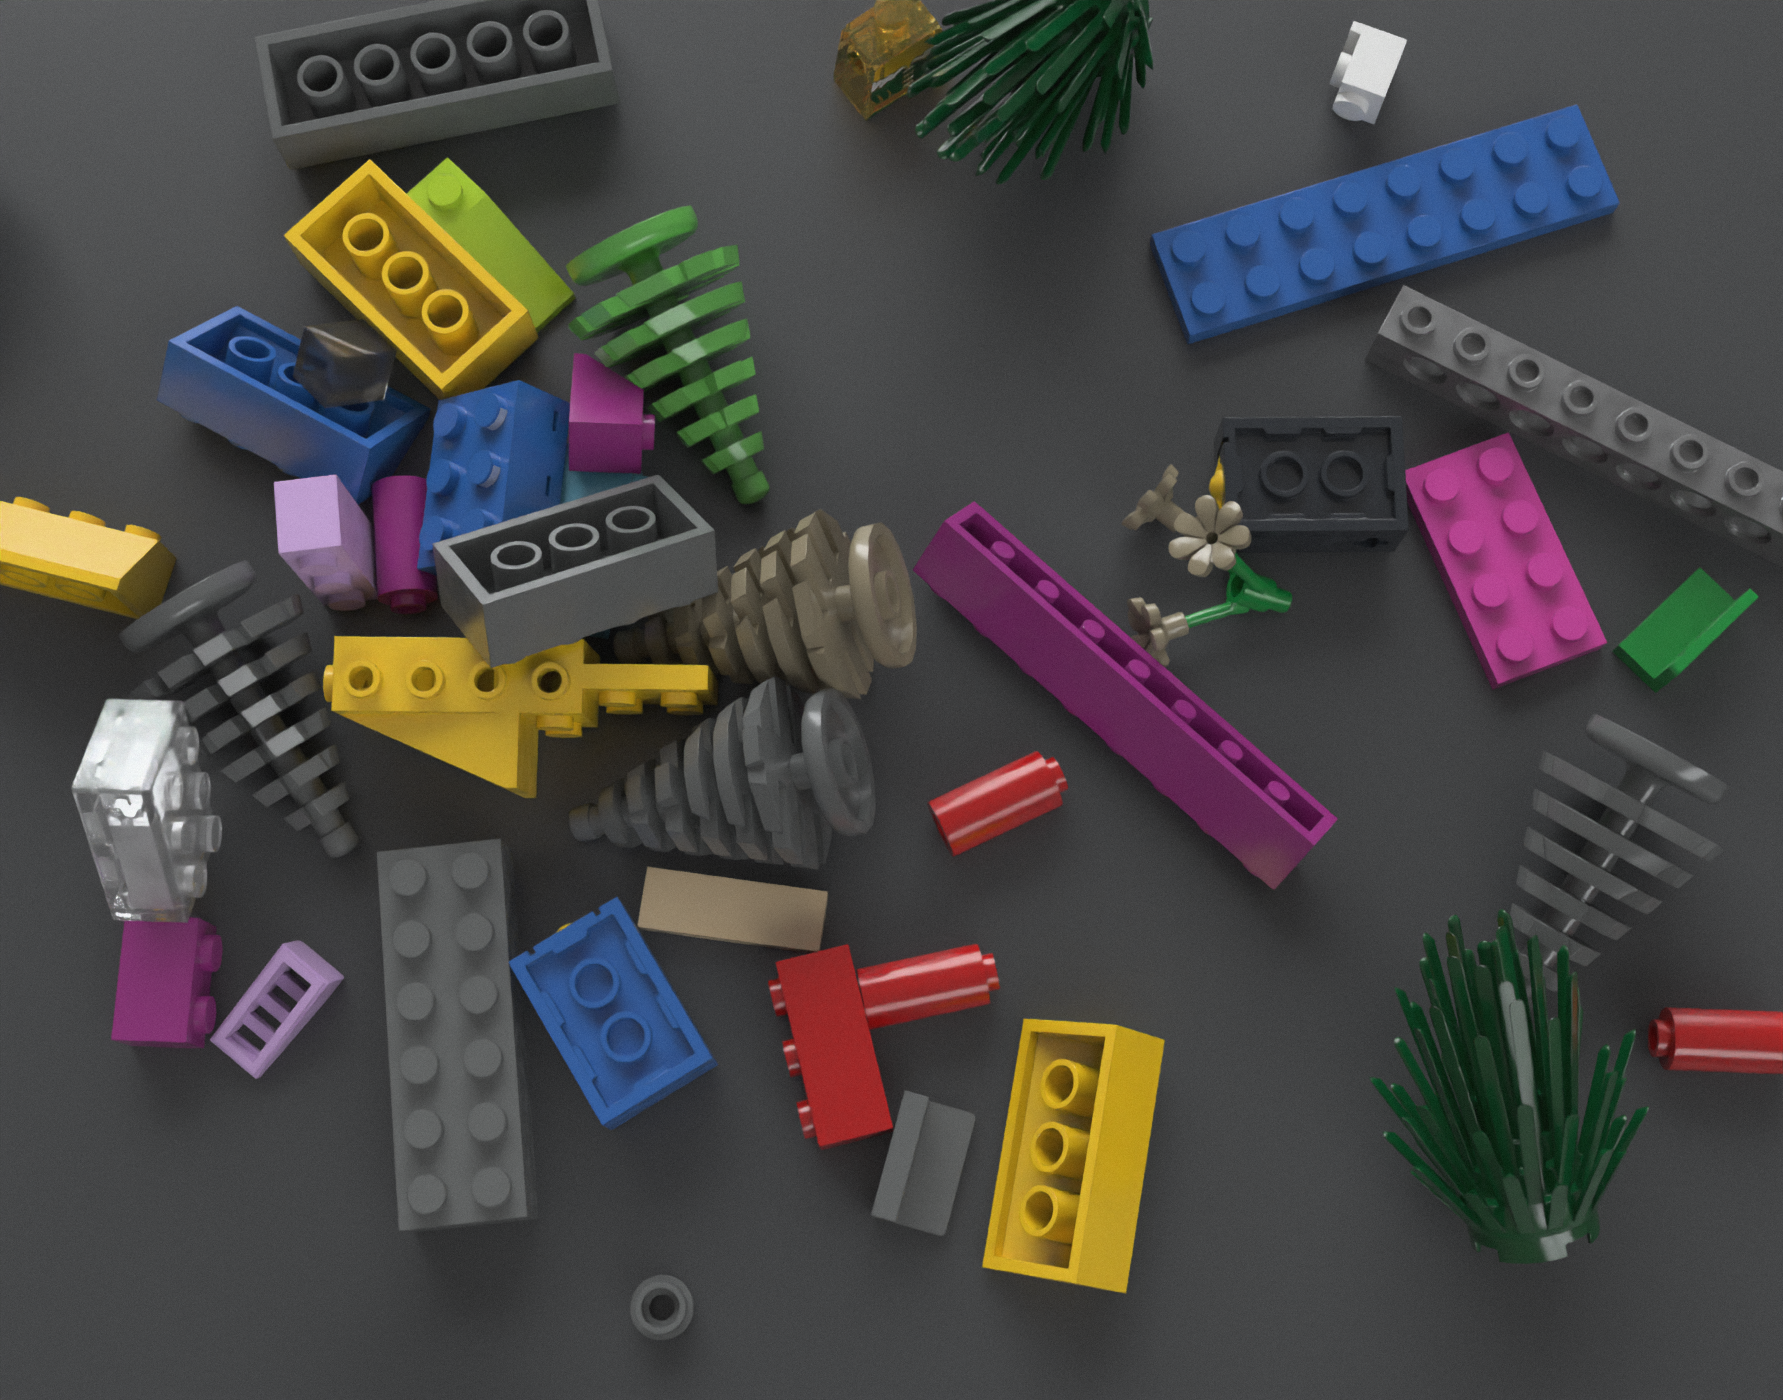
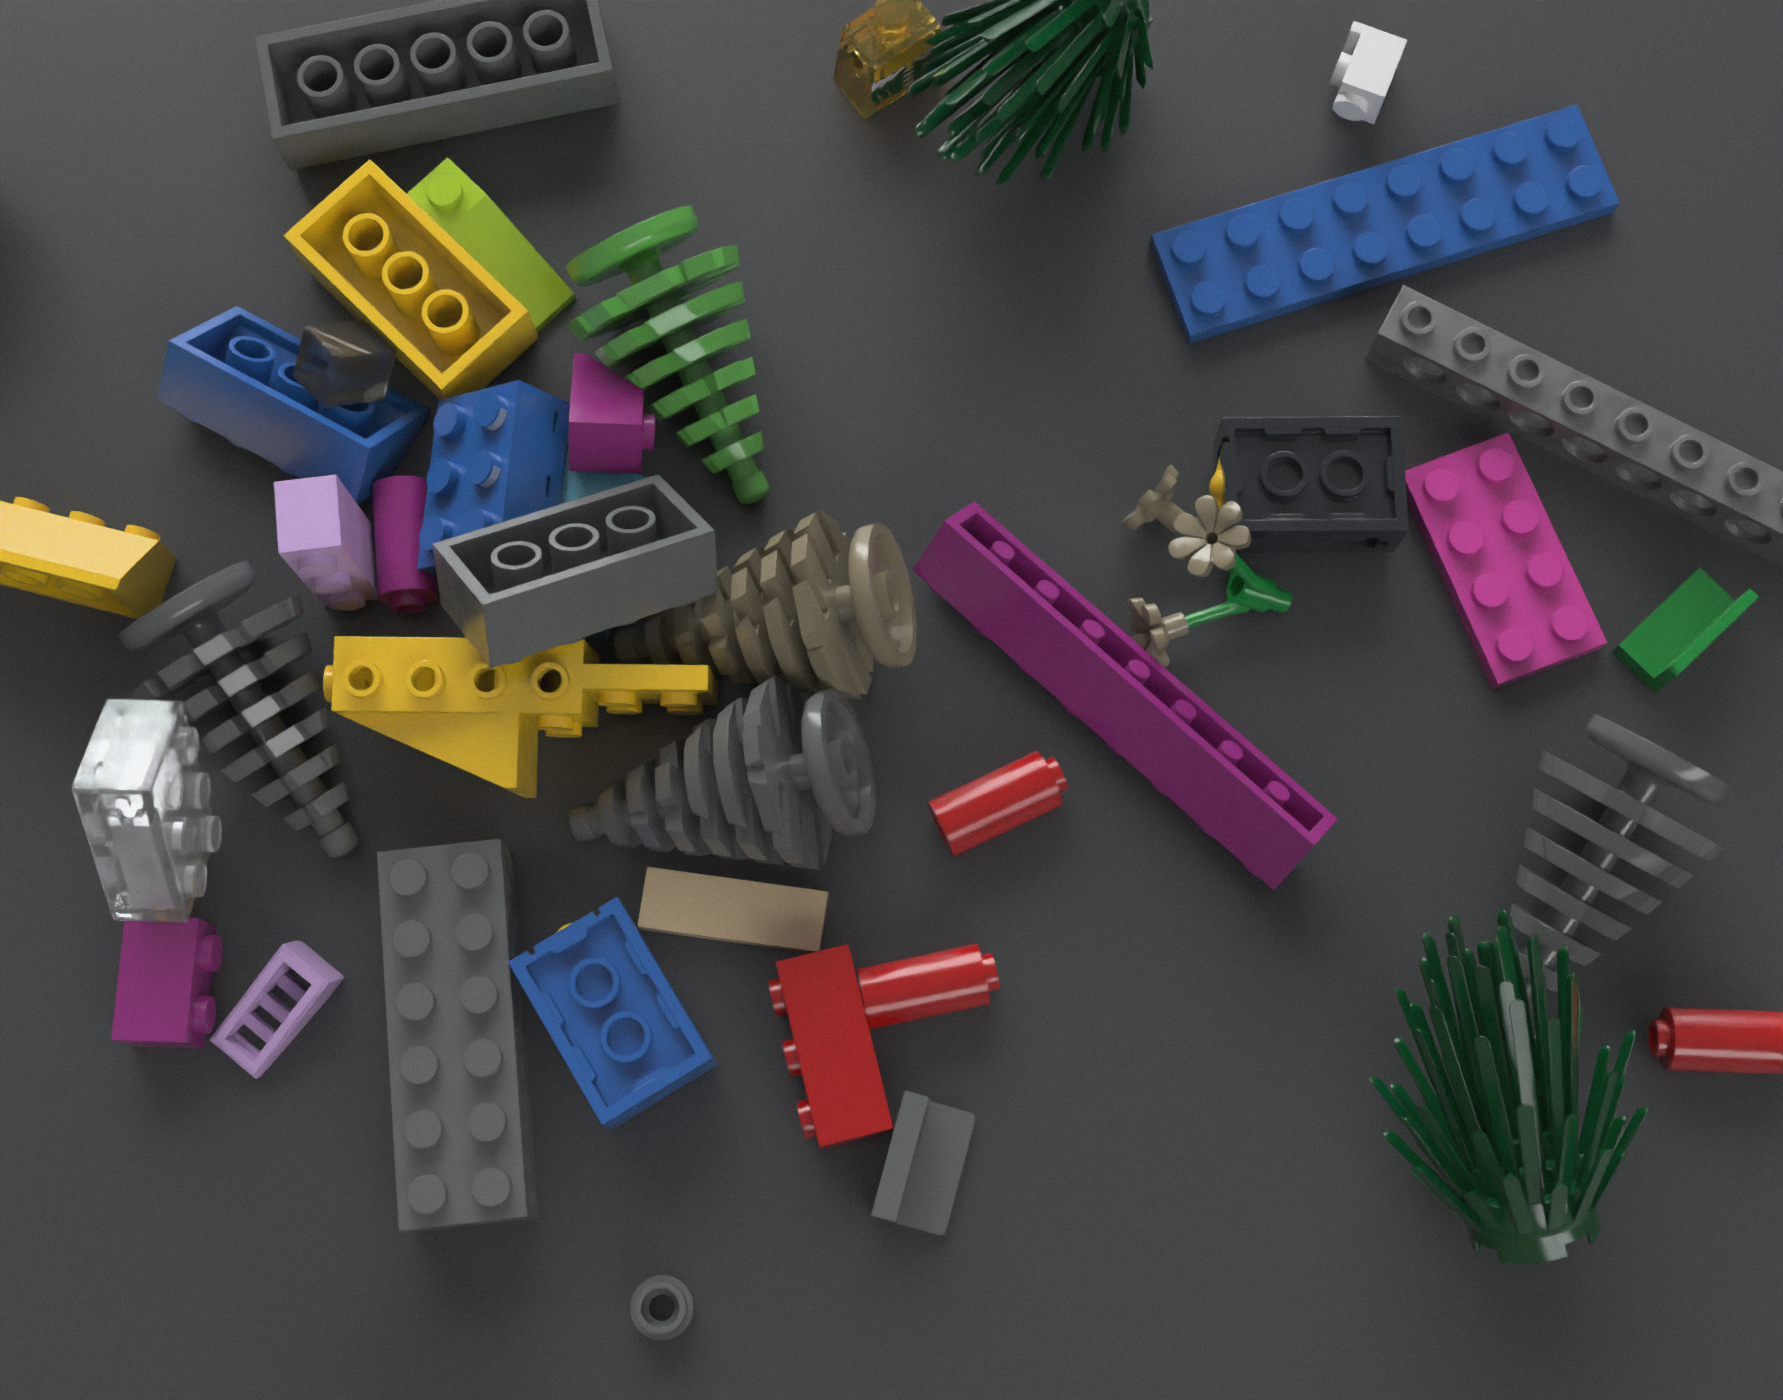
yellow slope [982,1019,1165,1294] -> none

